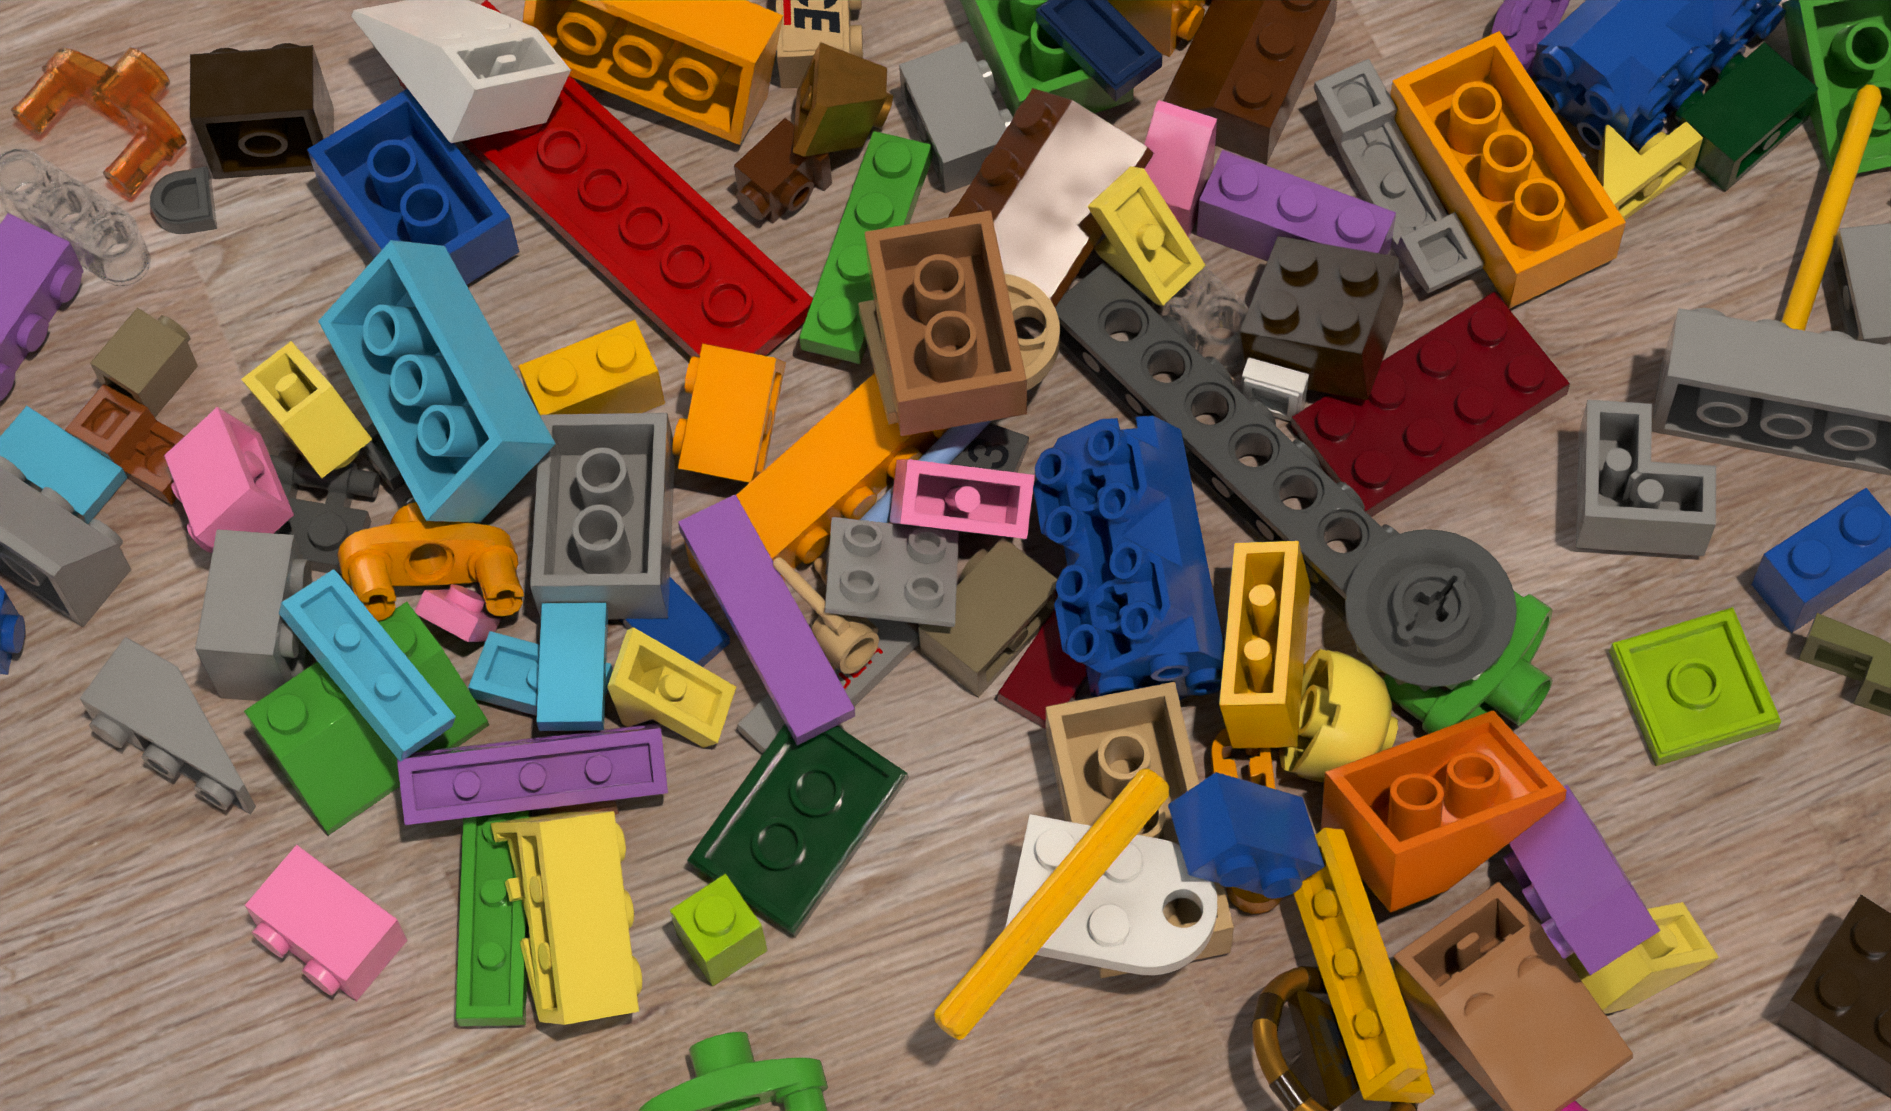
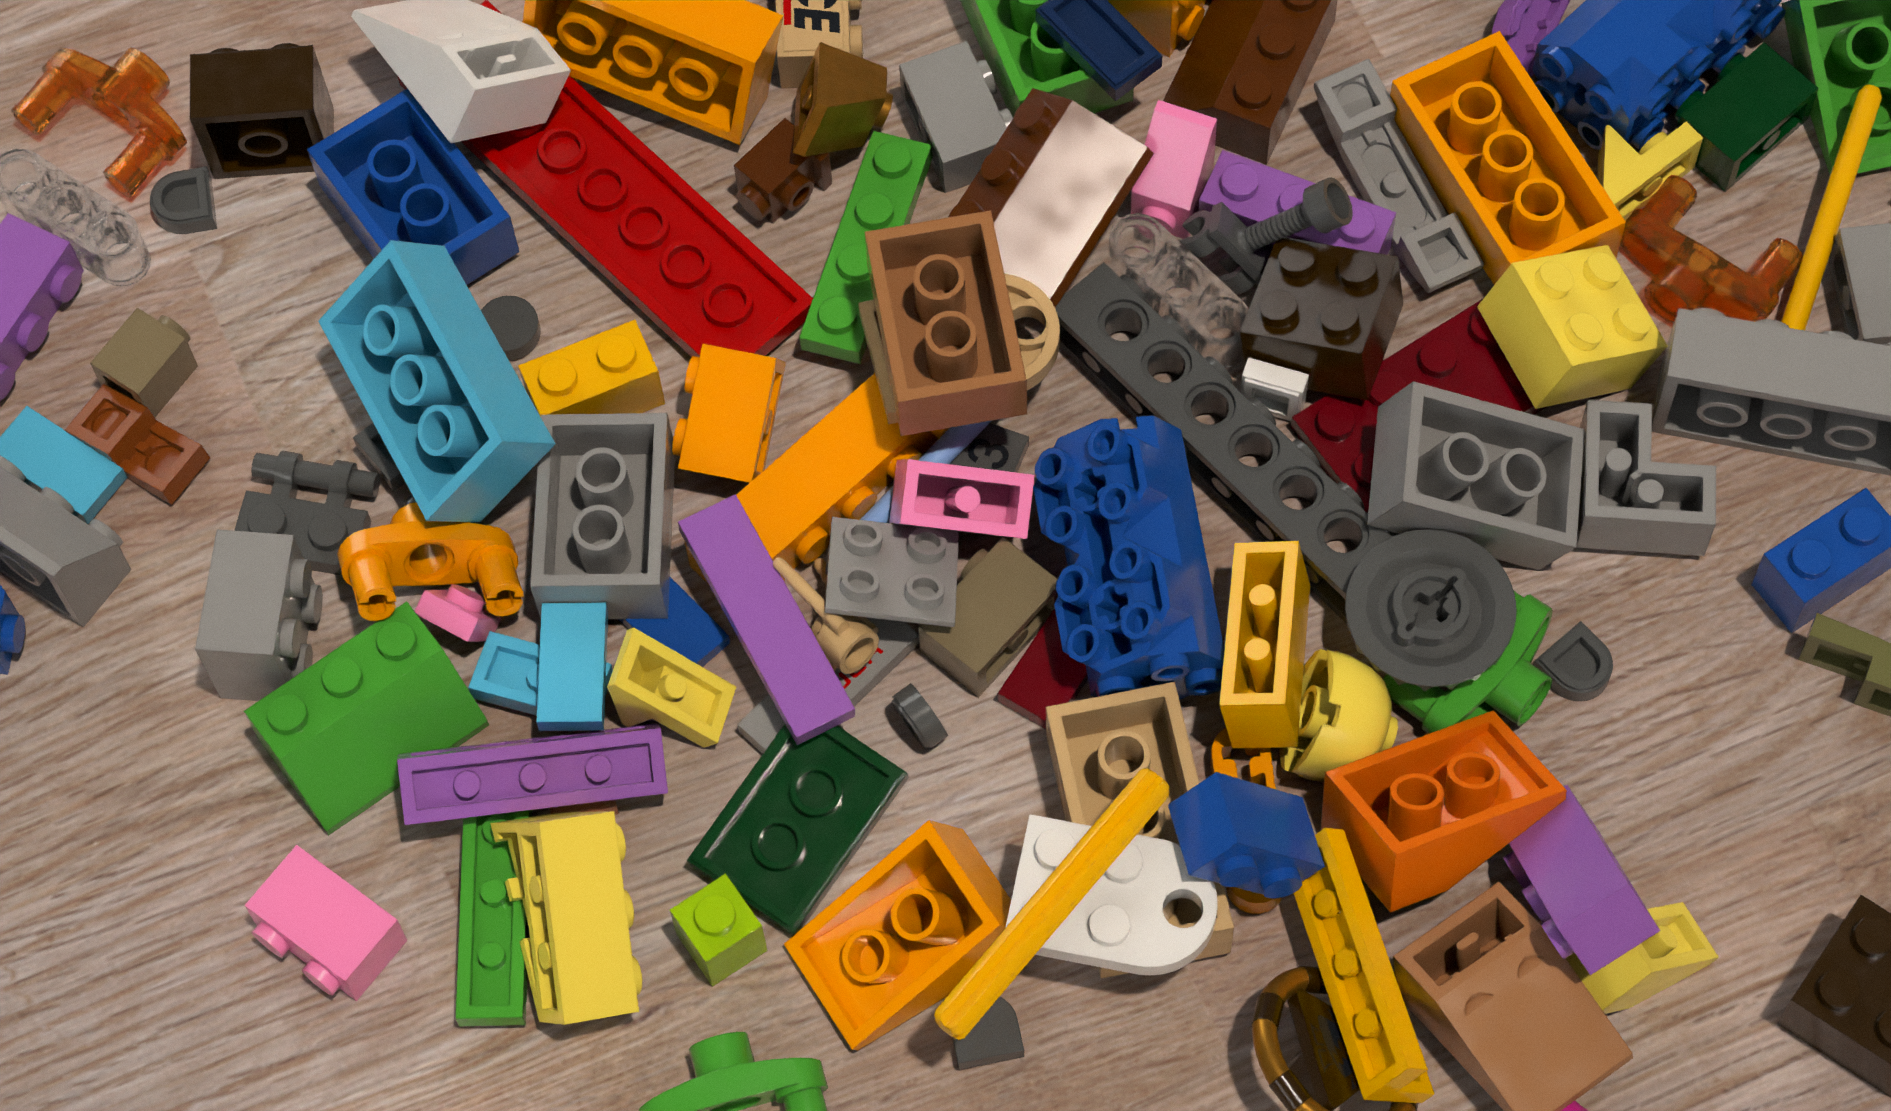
light grey slope [80,636,256,815] -> none
bright pink brick [164,407,294,553] -> none
light yellow brick [241,341,372,478] -> none
medium azure plate [279,569,456,762] -> none
light yellow slope [1087,166,1206,306] -> none
lime tile [1609,607,1782,766] -> none
none -> dark grey tile [481,296,541,360]
none -> light orange slope [784,820,1011,1050]
none -> dark grey tile [891,683,948,749]
none -> dark grey tile [952,997,1025,1070]
none -> dark grey bar [1180,177,1353,294]
none -> light grey brick [1367,381,1585,570]
none -> light yellow brick [1477,245,1668,409]
none -> dark grey tile [1533,621,1613,701]
none -> clear orange connector [1620,175,1803,324]

